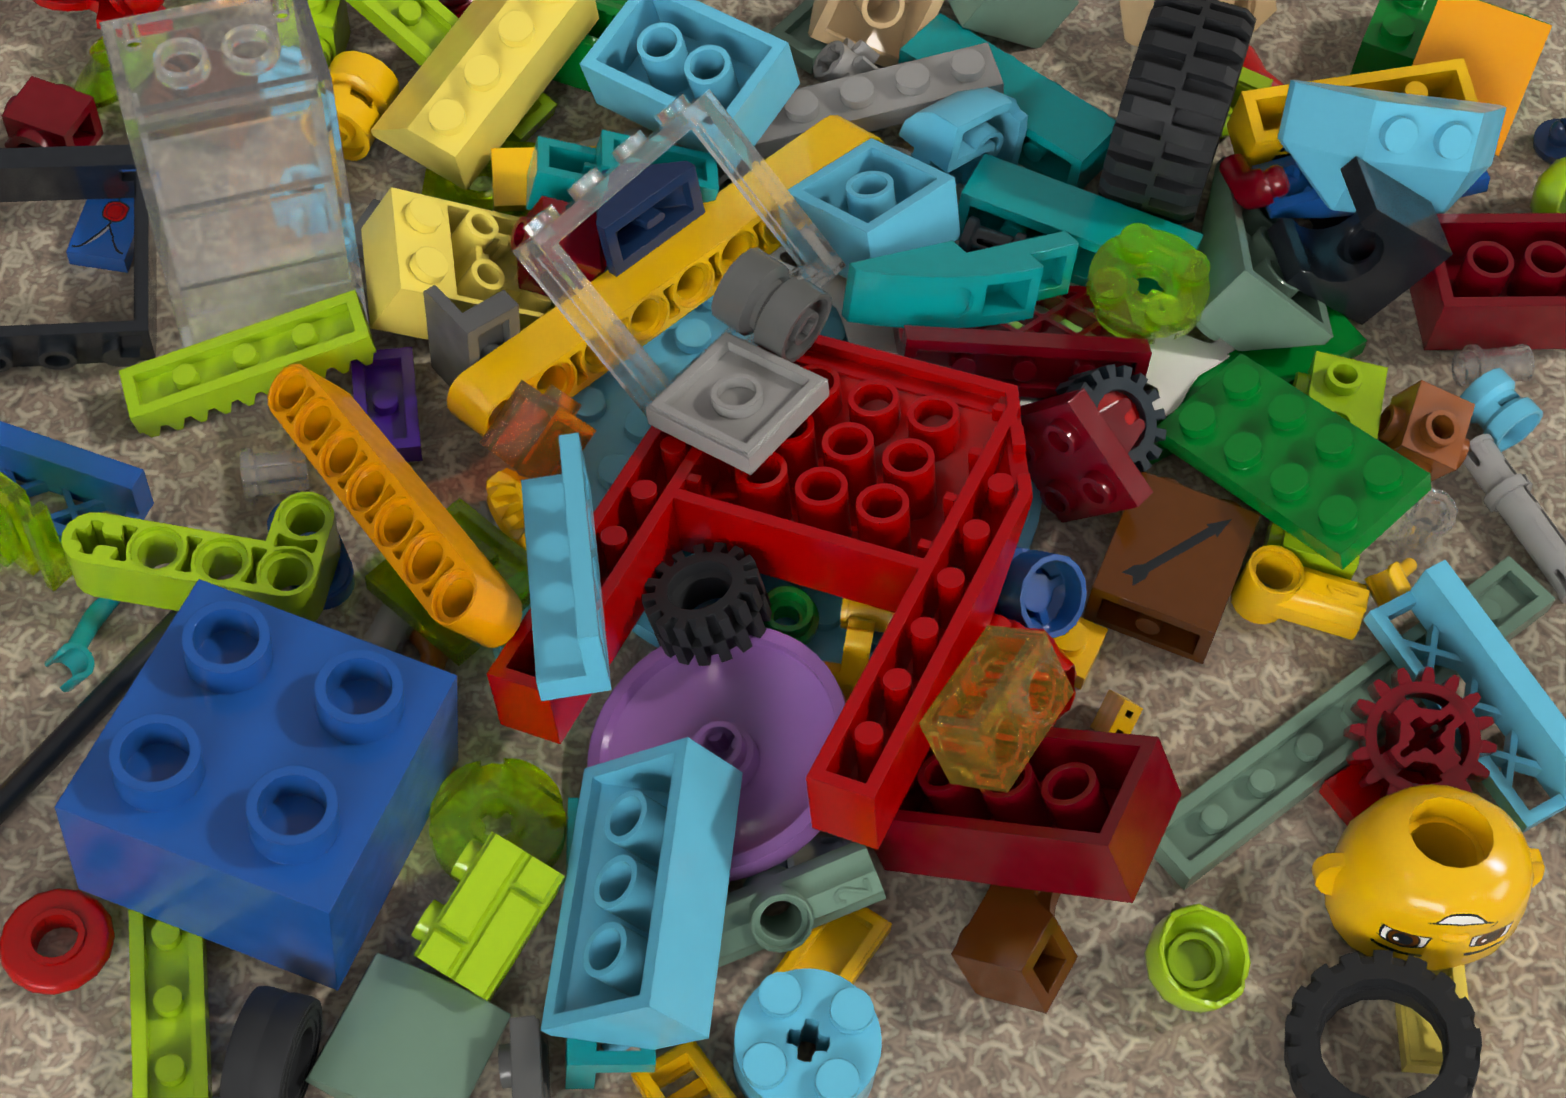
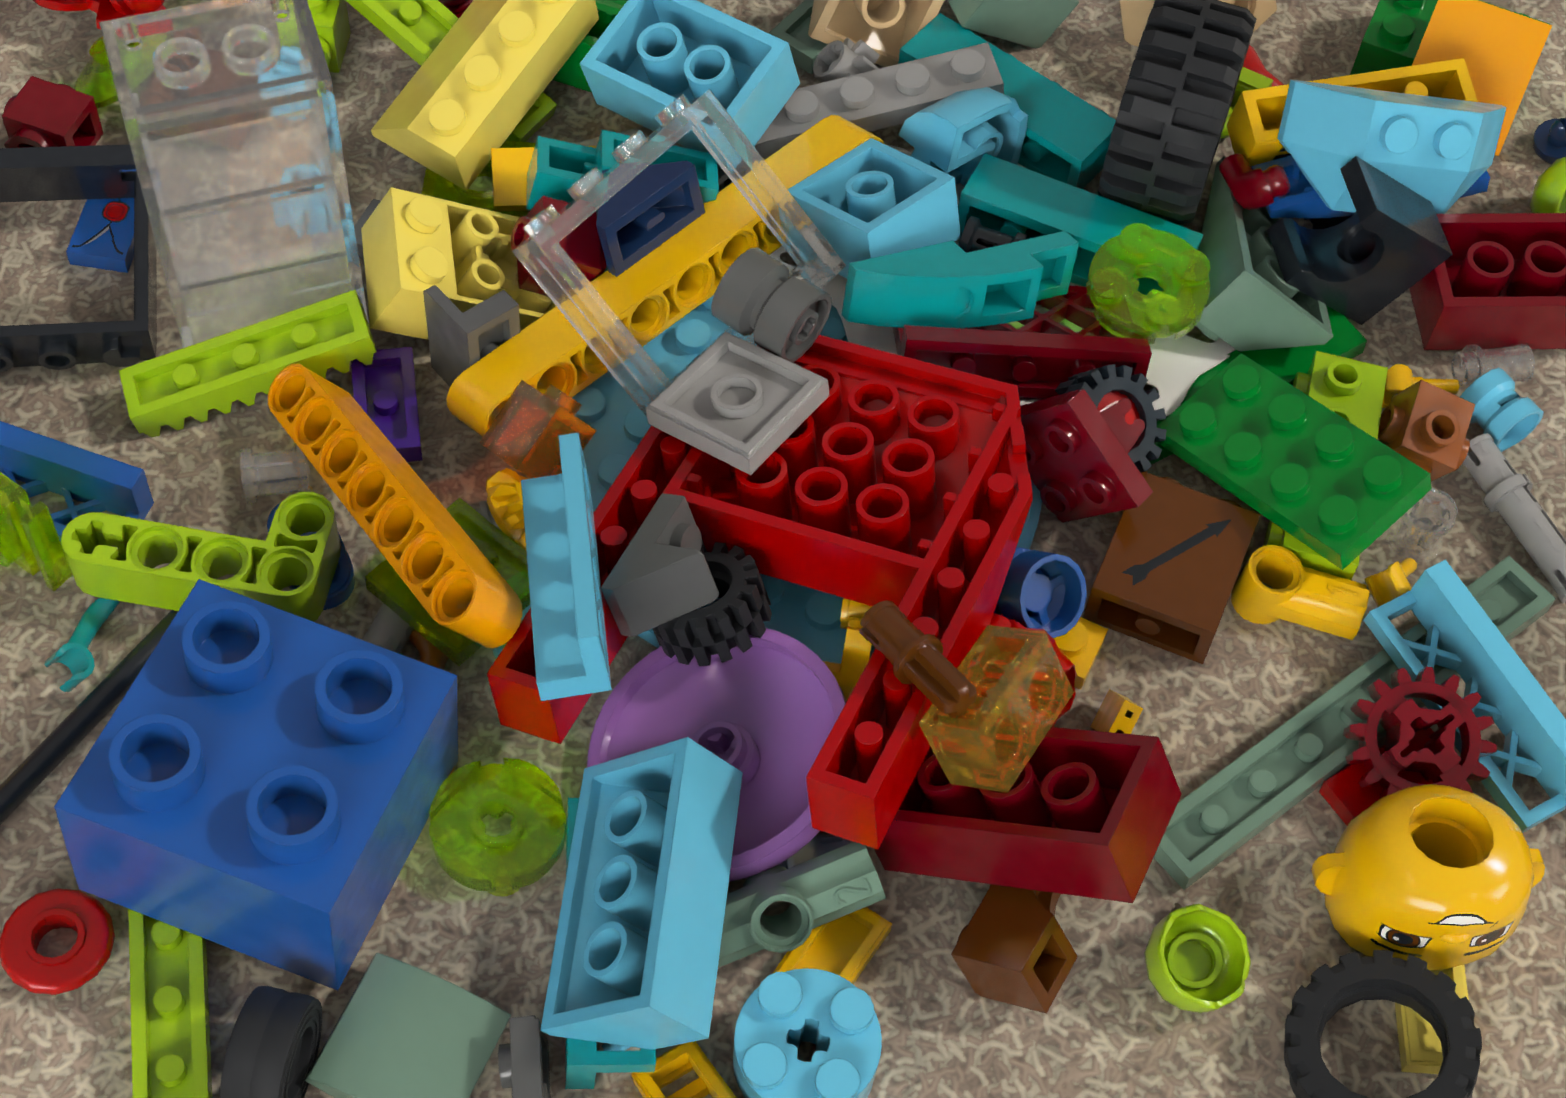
yellow wheel [300,51,400,161] -> none
lime brick [411,831,566,1002] -> none
green plate [763,586,819,645] -> none
none -> dark grey slope [601,493,719,637]
none -> reddish brown axle [859,600,977,718]
none -> yellow hand [1382,364,1459,408]

